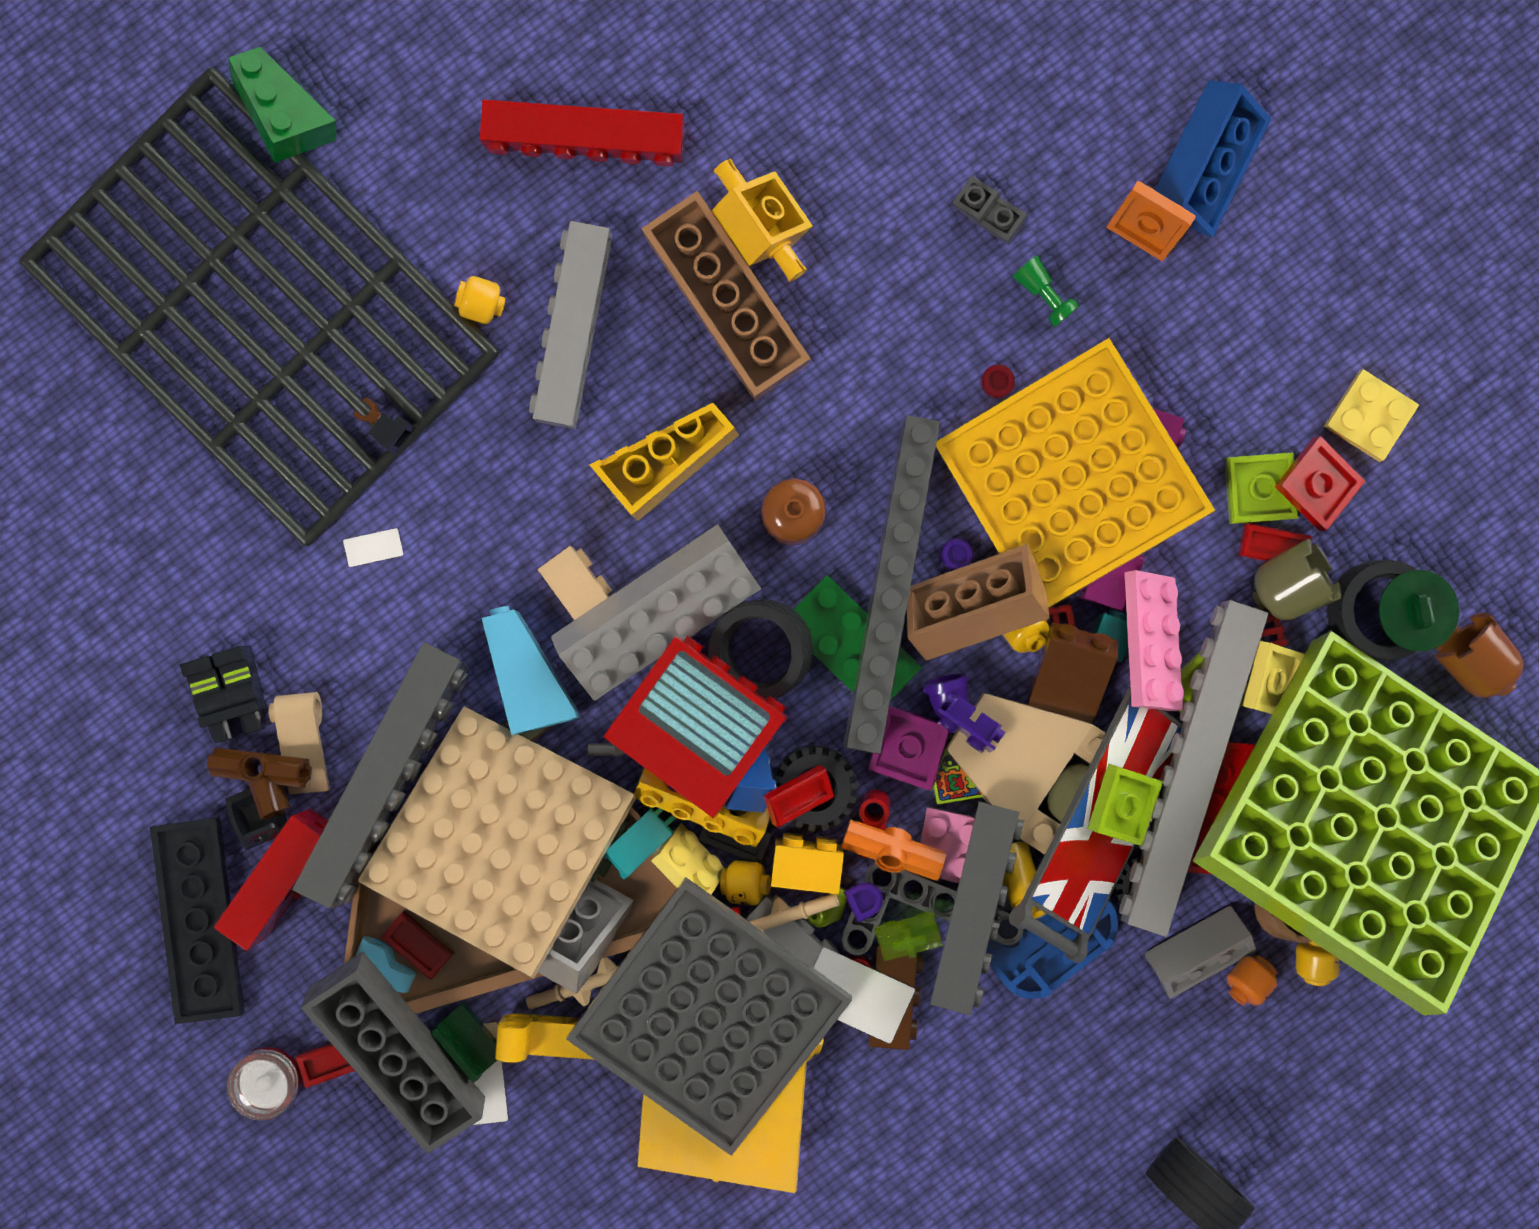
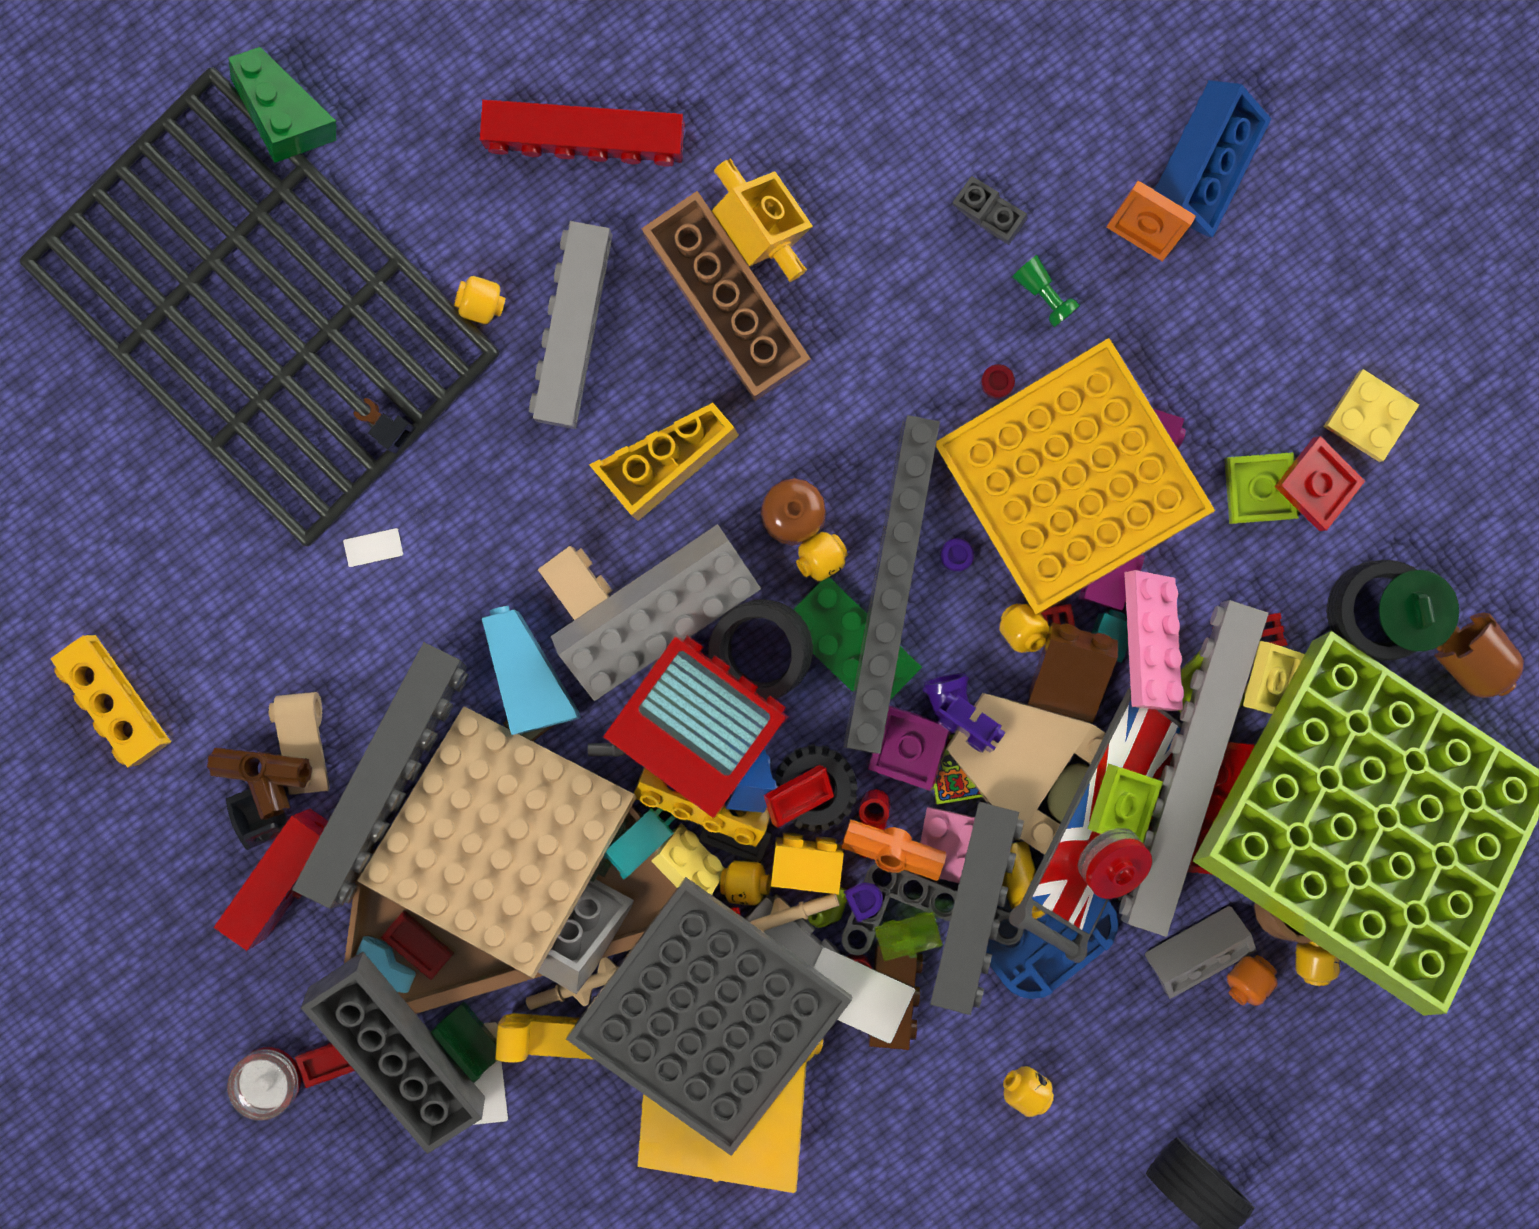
black plate [150,817,245,1024] -> none
black hips [179,646,268,743] -> none
medium nougat slope [906,544,1050,661] -> none
red tile [1238,523,1312,562] -> none
olive cylinder [1252,538,1342,620] -> none
none -> yellow brick [50,635,171,768]
none -> yellow head [796,532,848,581]
none -> yellow head [1003,1066,1054,1117]
none -> red piece [1078,828,1152,899]

